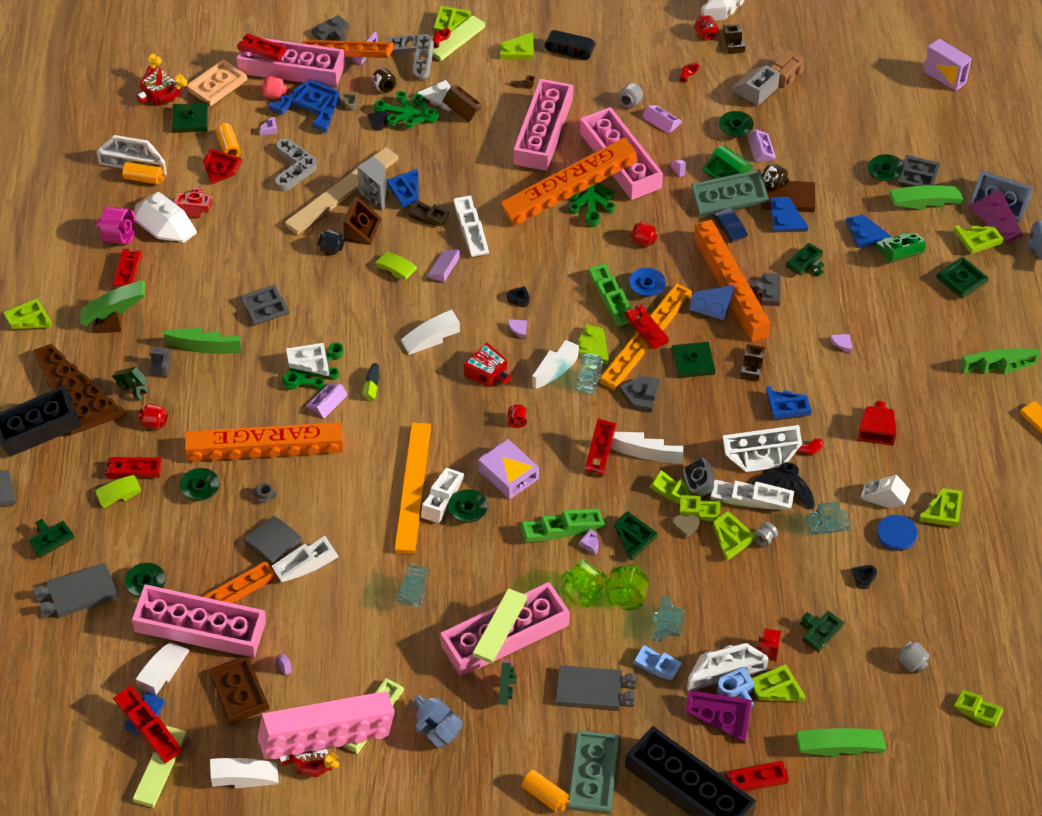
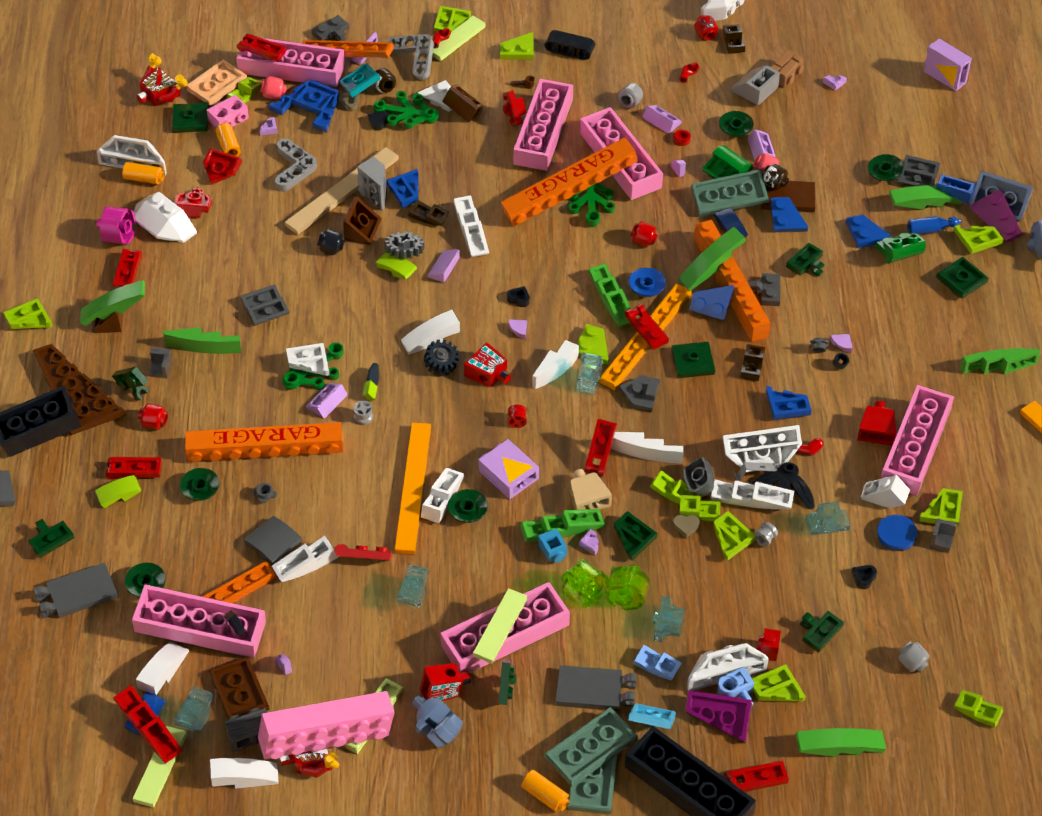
none -> clear light blue brick [174,686,213,732]
none -> bright pink brick [207,95,249,129]
none -> black tile [224,610,246,636]
none -> dark grey brick [224,708,267,752]
none -> lime slope [227,77,262,103]
none -> red plate [334,544,393,560]
none -> teal tile [339,63,381,98]
none -> light grey wheel [353,401,373,425]
none -> dark grey gear [385,231,424,259]
none -> red torso [419,663,471,701]
none -> black wheel [423,339,459,376]
none -> red plate [503,90,527,126]
none -> dark azure brick [538,528,567,563]
none -> sand green tile [544,707,638,787]
none -> tan torso [570,469,612,510]
none -> medium azure tile [629,703,676,729]
none -> red tile [673,129,691,146]
none -> bright green slope [678,227,746,291]
none -> light grey piece [734,462,777,481]
none -> coral head [753,153,779,174]
none -> dark grey plate [809,338,829,353]
none -> lavender tile [823,75,847,91]
none -> black hinge [833,353,849,370]
none -> bright pink brick [881,385,954,496]
none -> blue wheel [907,216,962,235]
none -> flat silver panel [929,518,957,553]
none -> blue slope [936,174,976,204]

